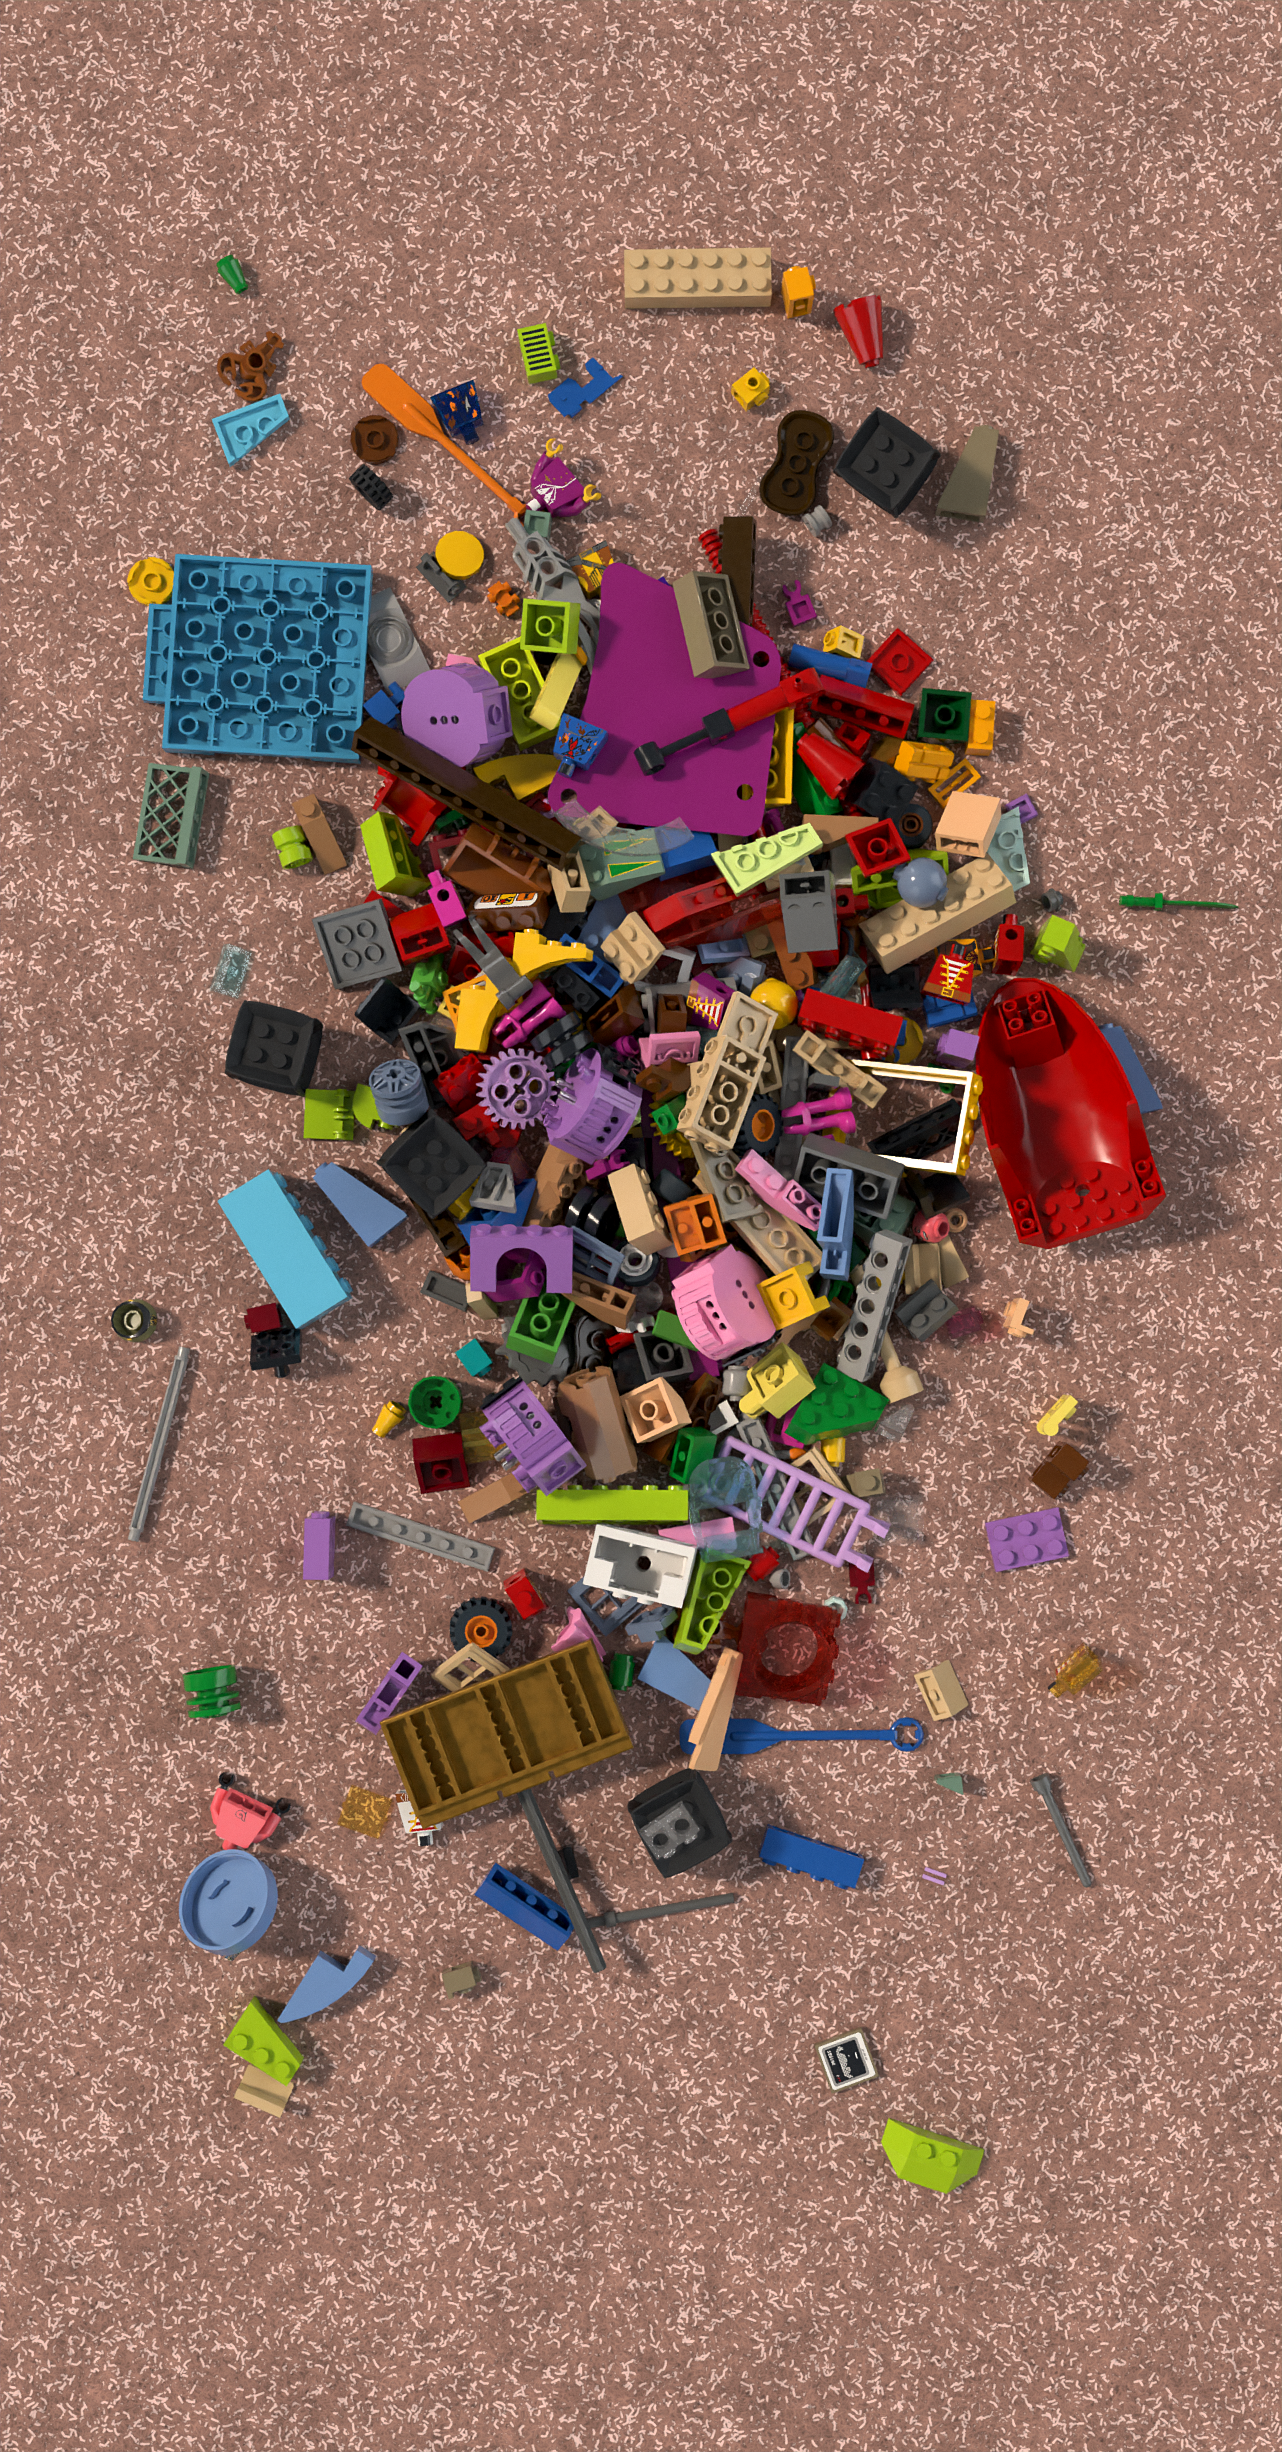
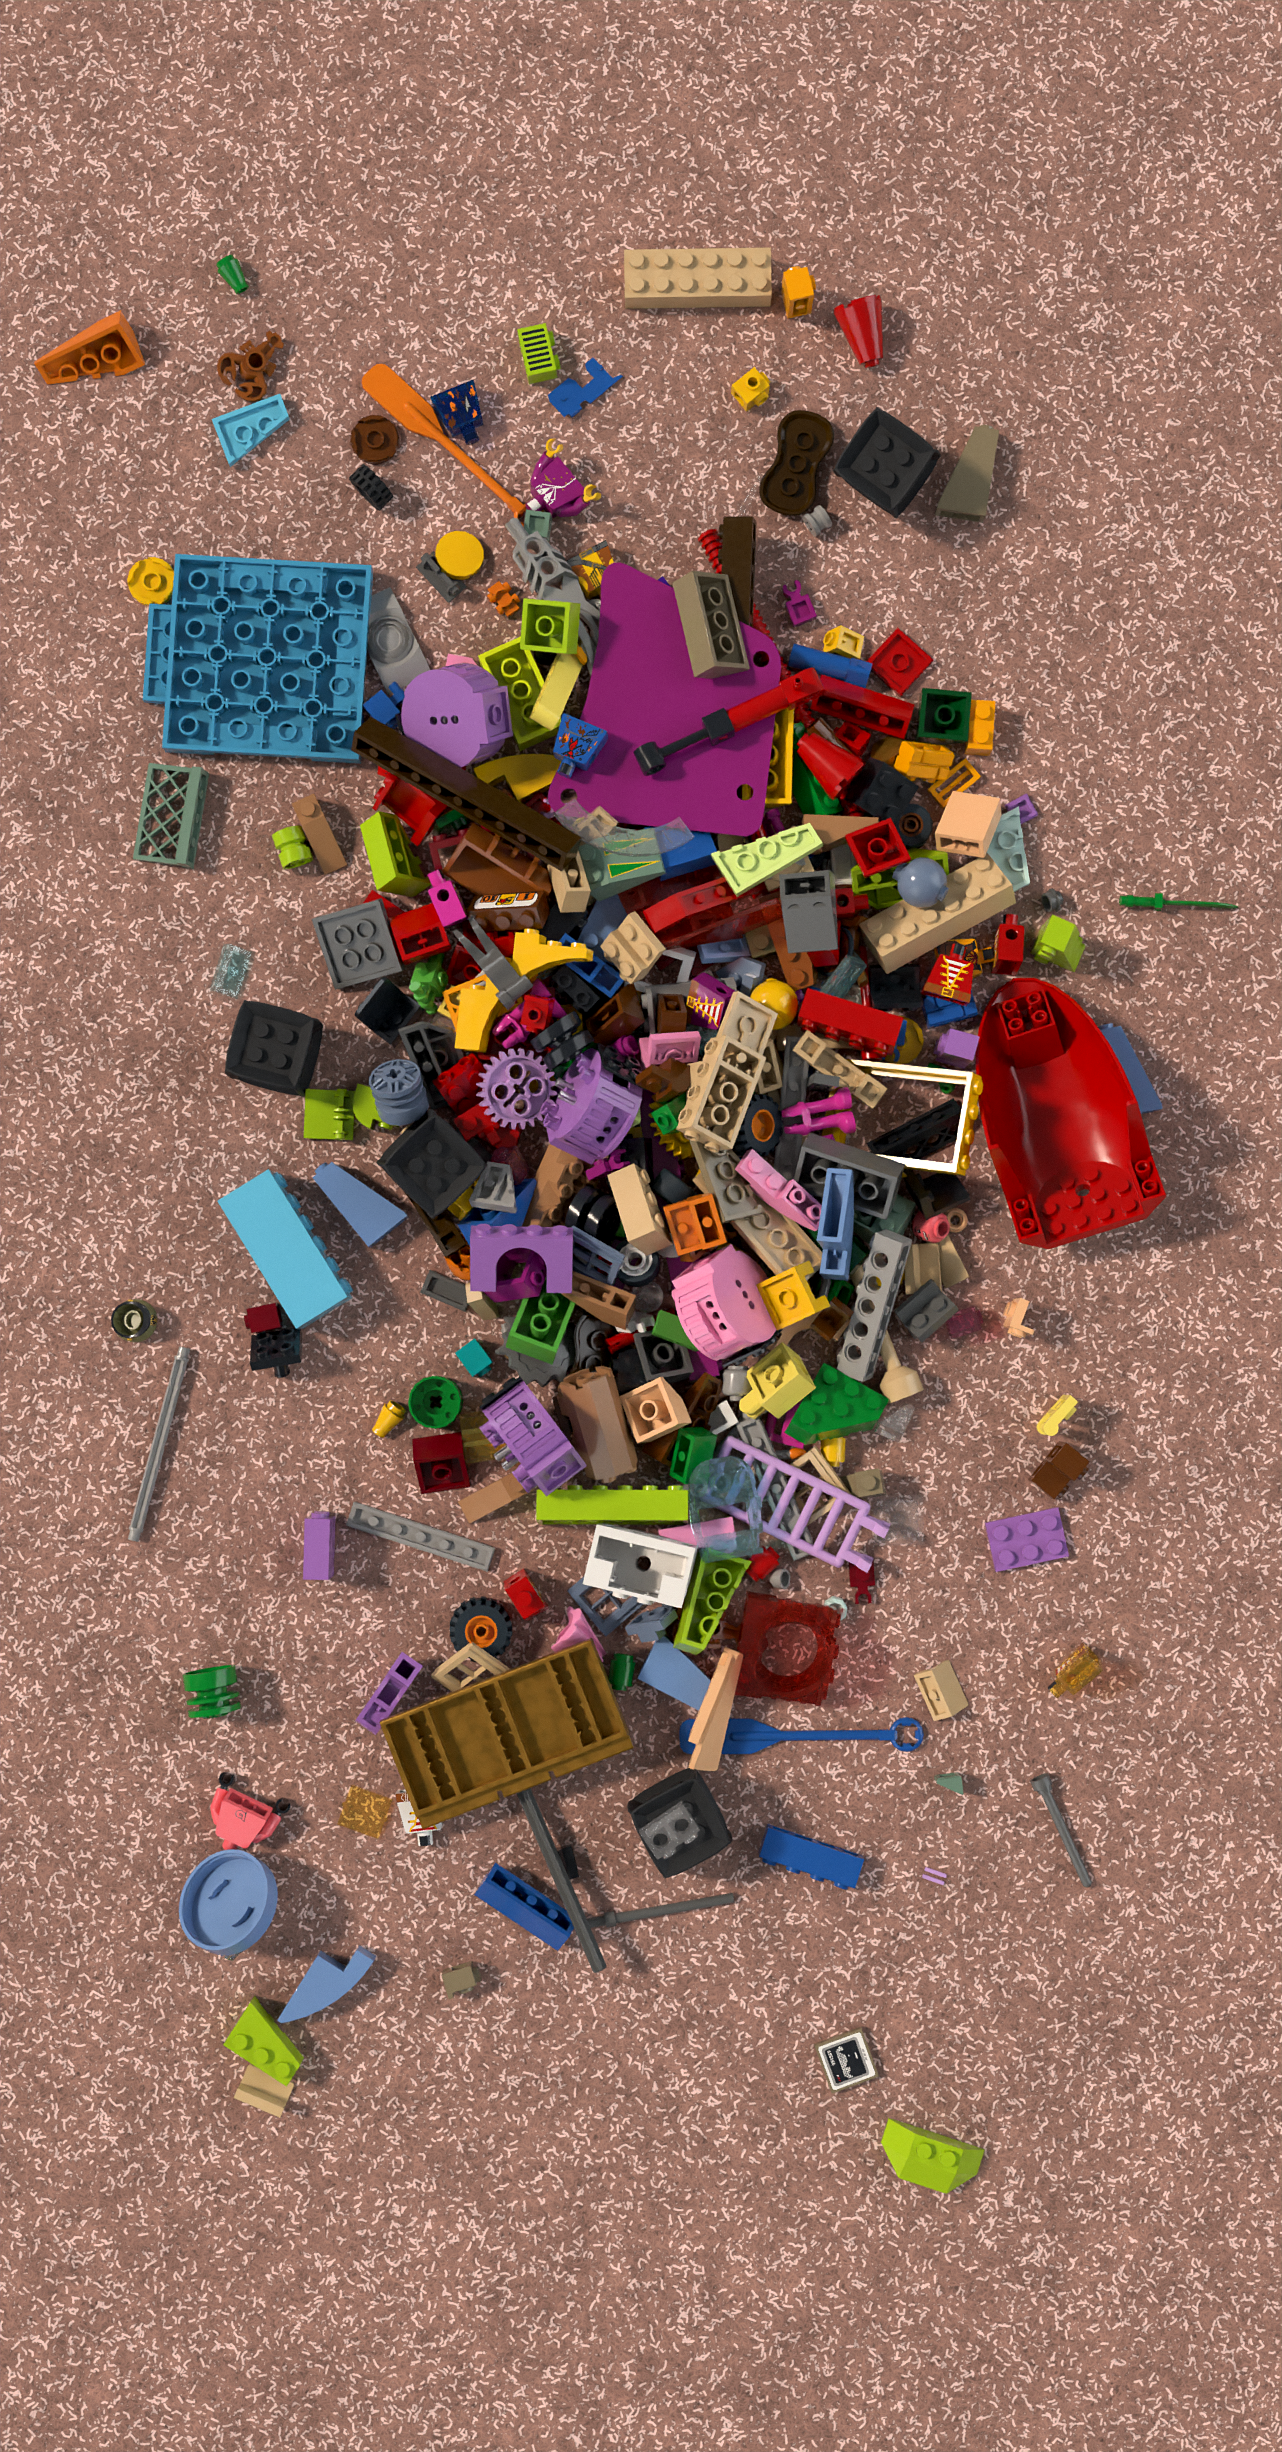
none -> orange wedge [34,310,145,385]
none -> red brick [520,994,555,1033]

